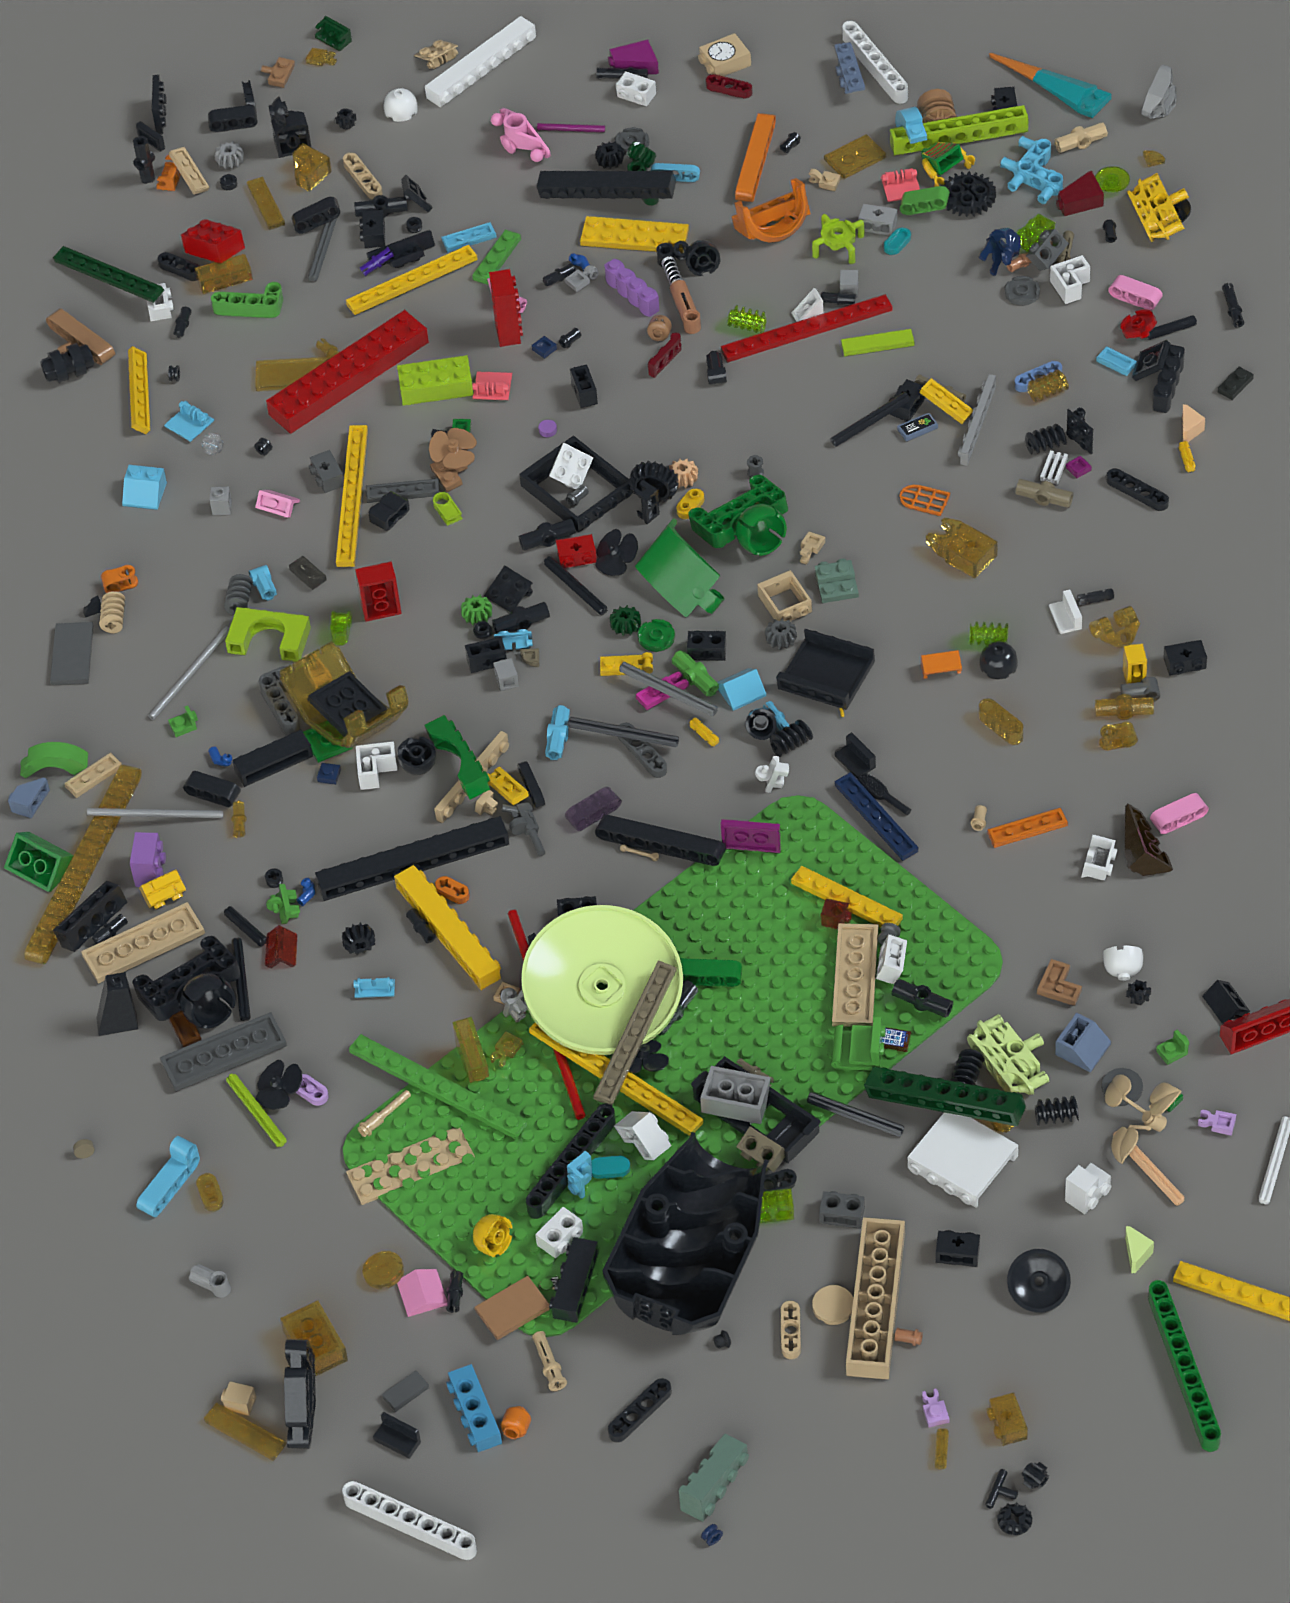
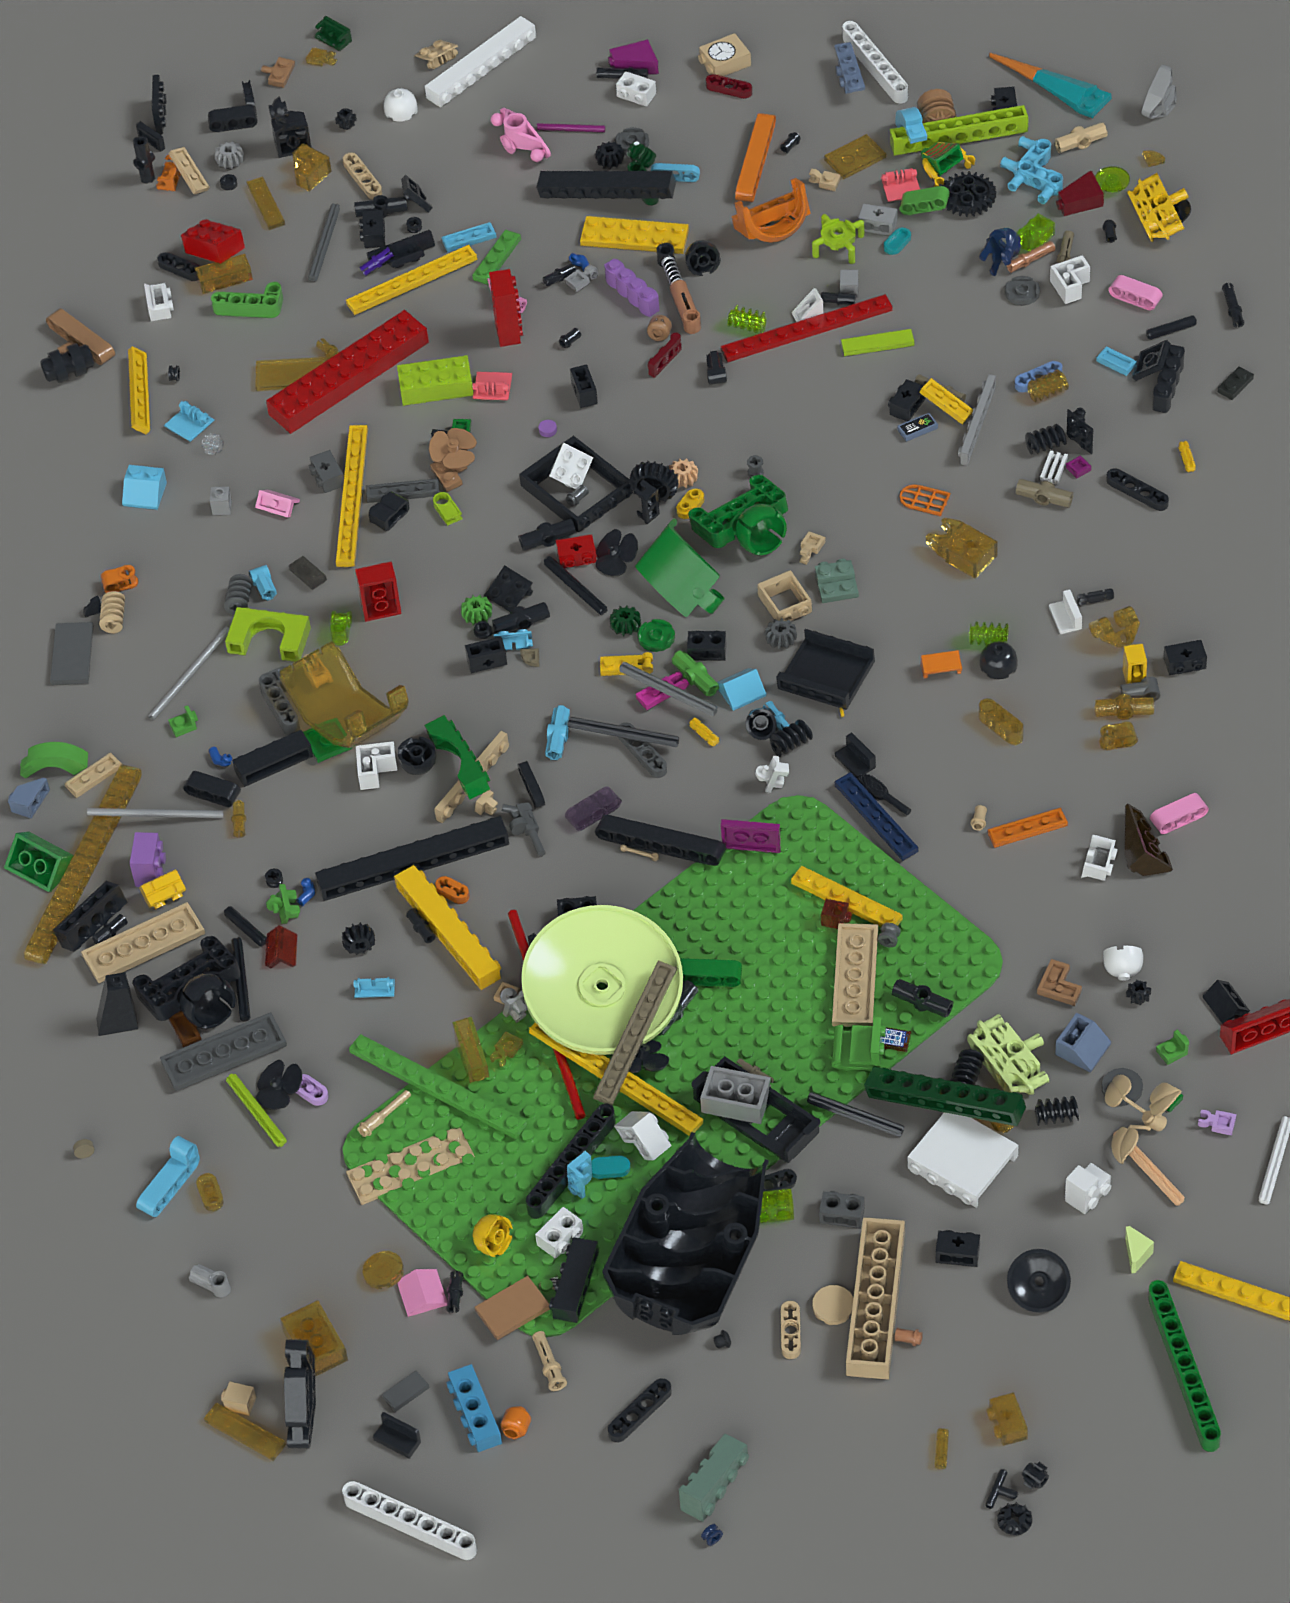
dark green tile [53,246,164,303] -> none
black axle [173,306,192,338] -> none
black bush [254,438,273,456] -> none
black beam [291,197,341,234] -> none
black plate [307,671,387,738] -> none
dark blue plate [317,763,341,785] -> none
yellow plate [487,766,529,806] -> none
light grey brick [493,658,519,691] -> none
dark blue plate [532,336,557,359] -> none
black bush [674,241,689,260] -> none
dark tan brick [736,1127,785,1172] -> none
black axle [830,392,910,447] -> none
white brick [876,934,907,984] -> none
lavender plate [922,1388,949,1427] -> none
dark grey brick [1026,229,1069,271] -> none
red plate [1120,309,1157,339] -> none
light nougat slope [1182,404,1205,442] -> none

